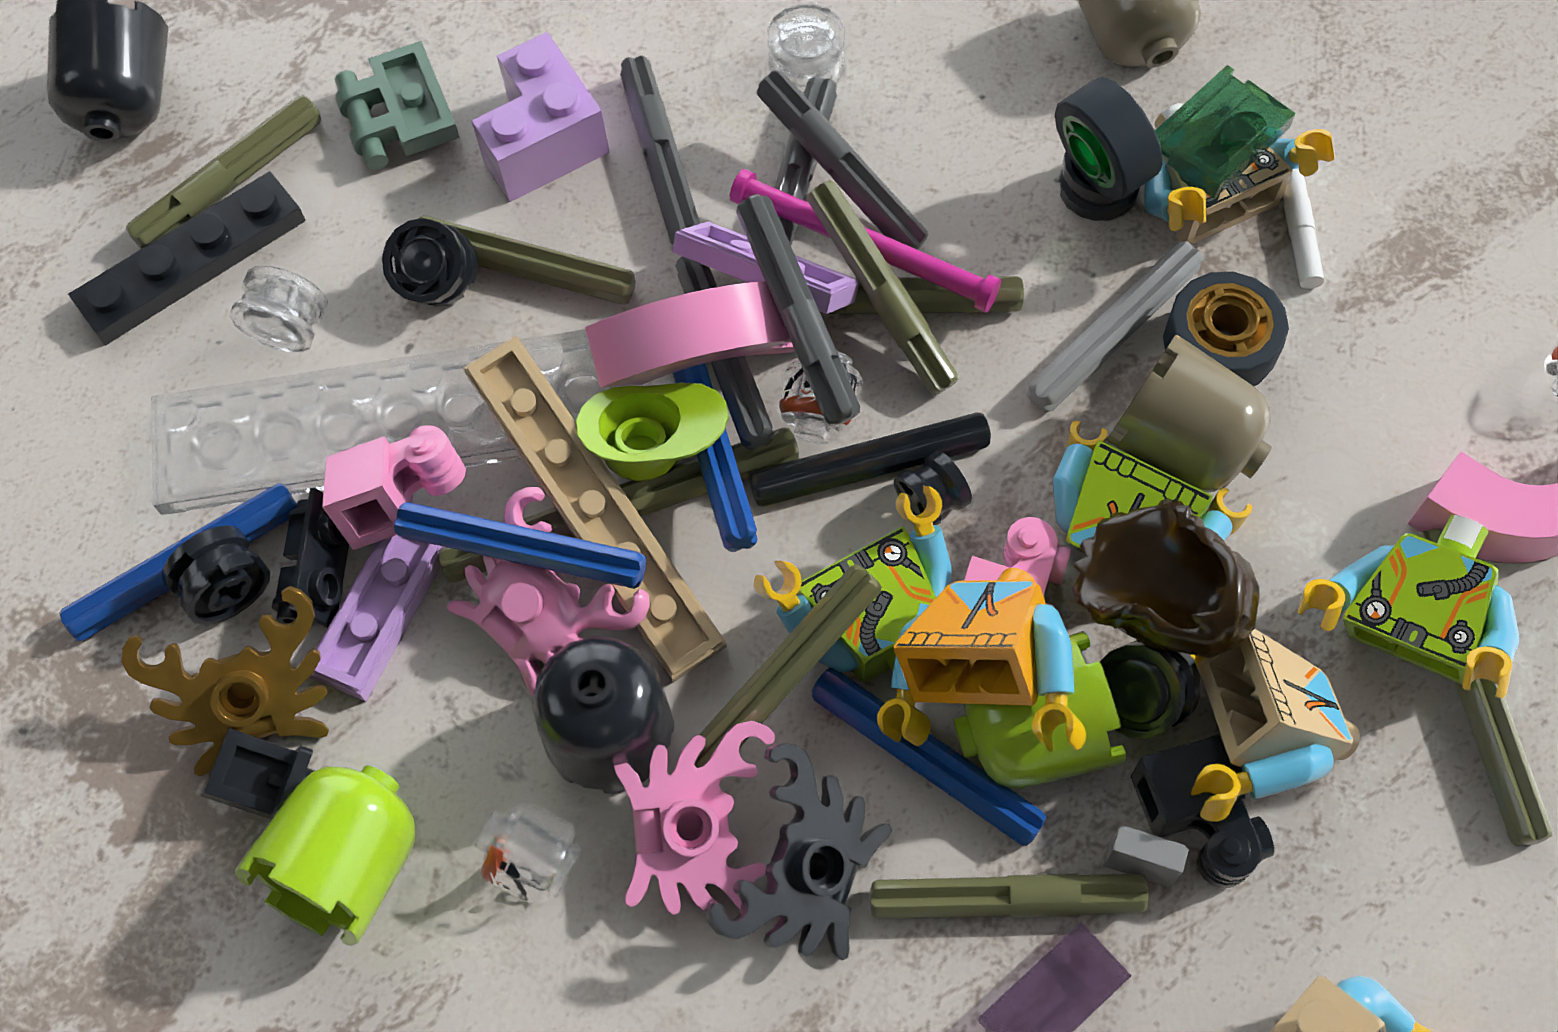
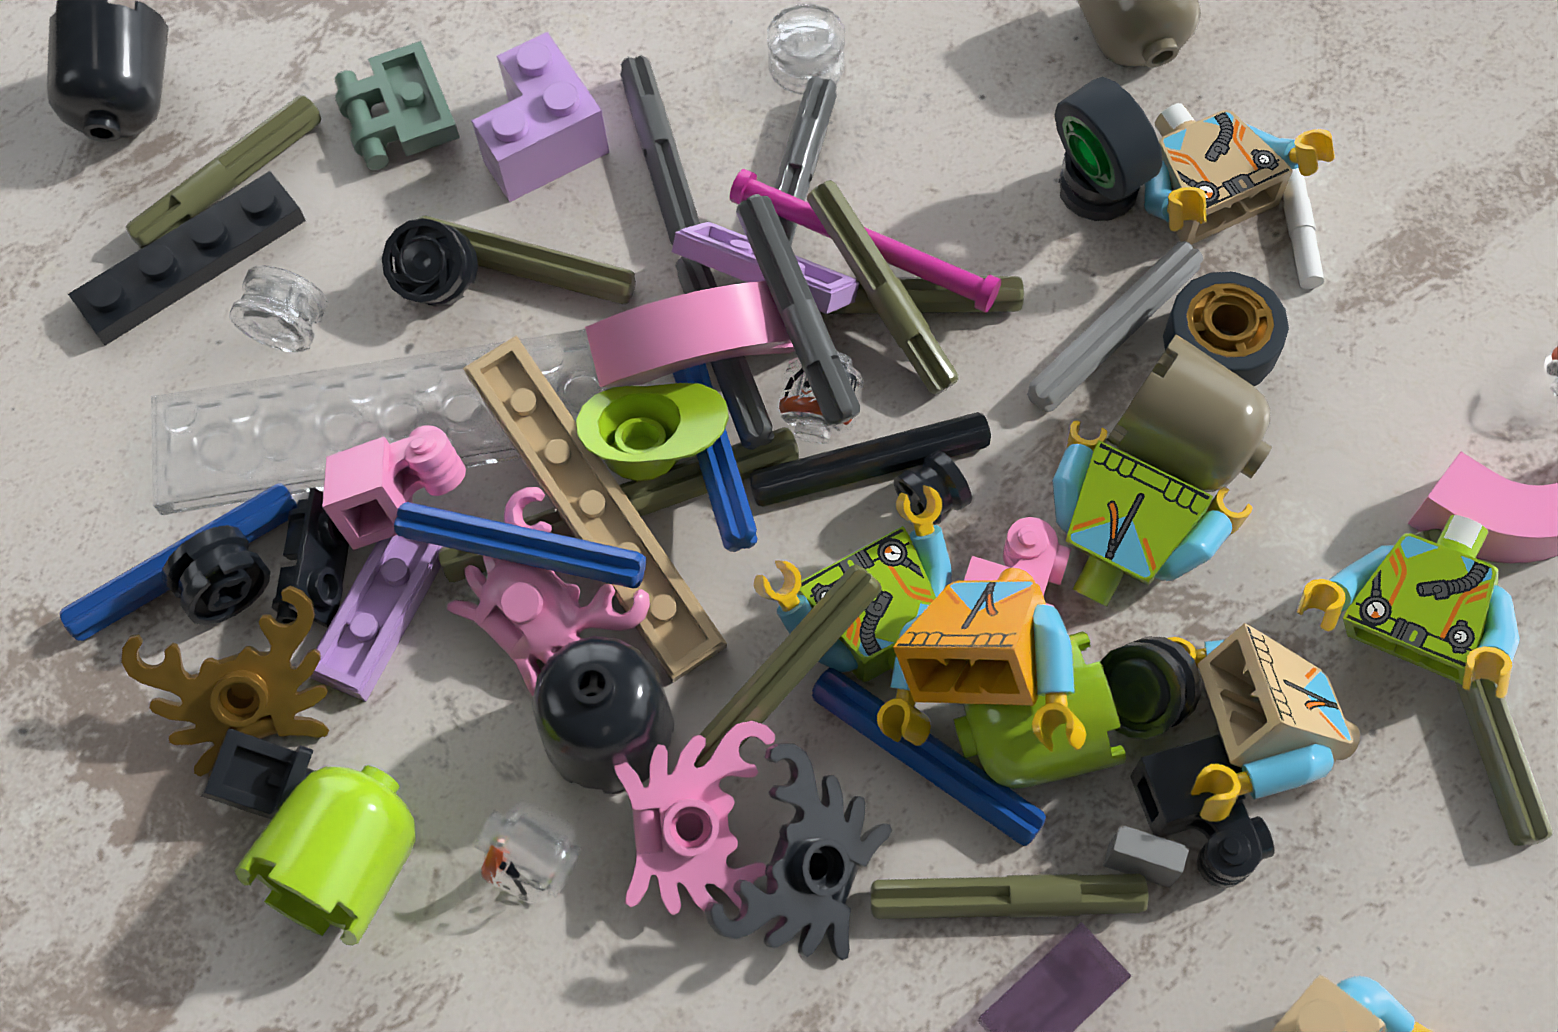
dark grey axle [756,70,928,250] -> none
dark brown piece [1072,499,1260,658] -> none
clear green plate [1155,65,1296,199] -> none

